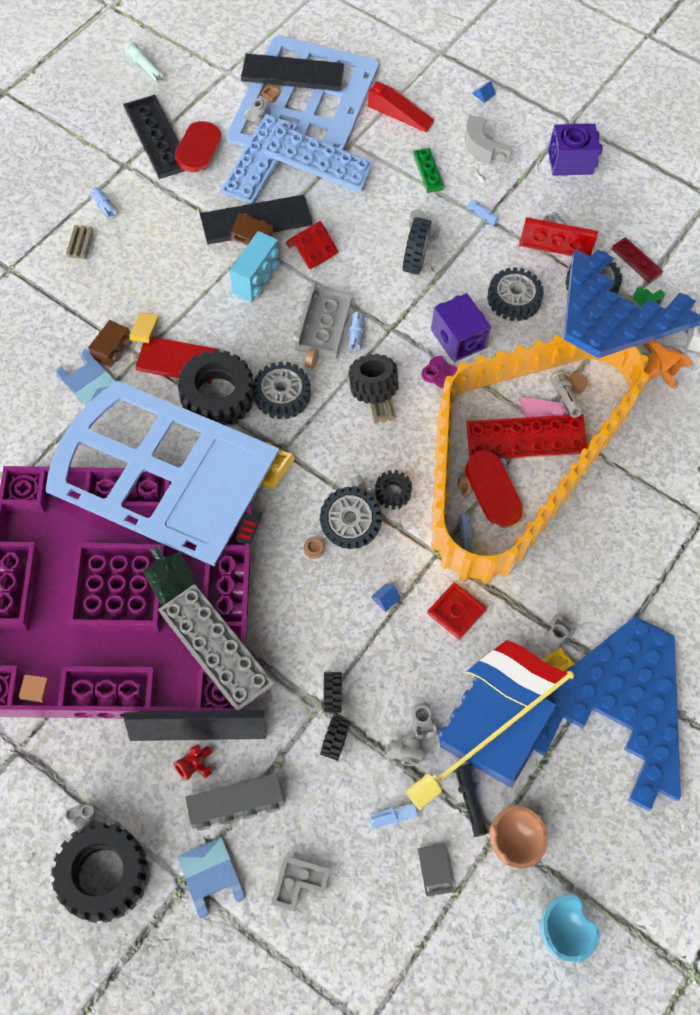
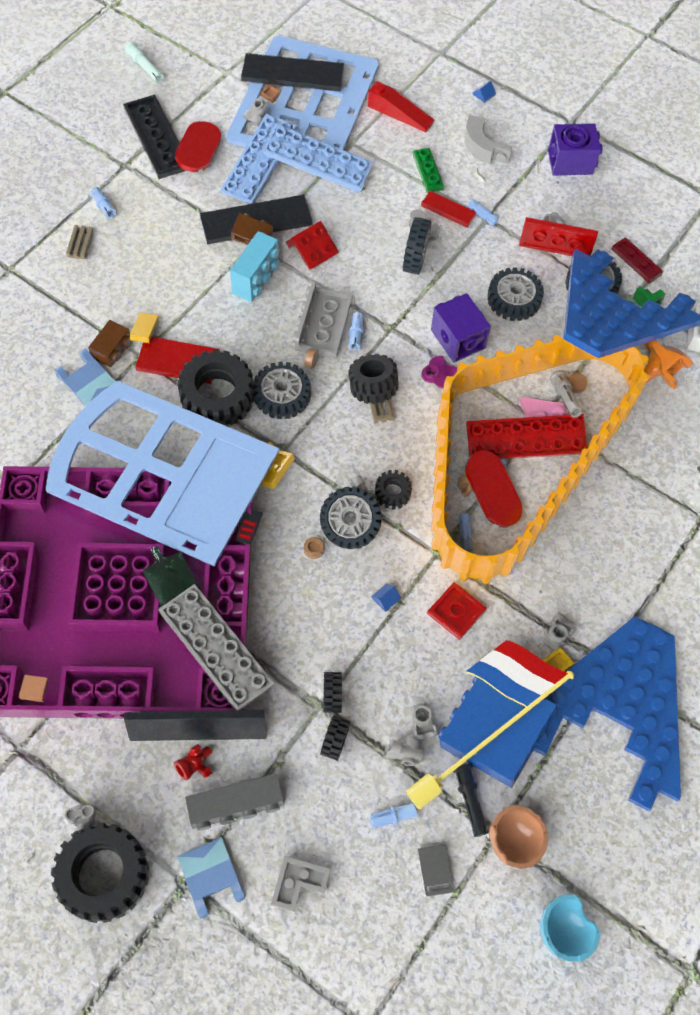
none -> red tile [421,191,476,228]

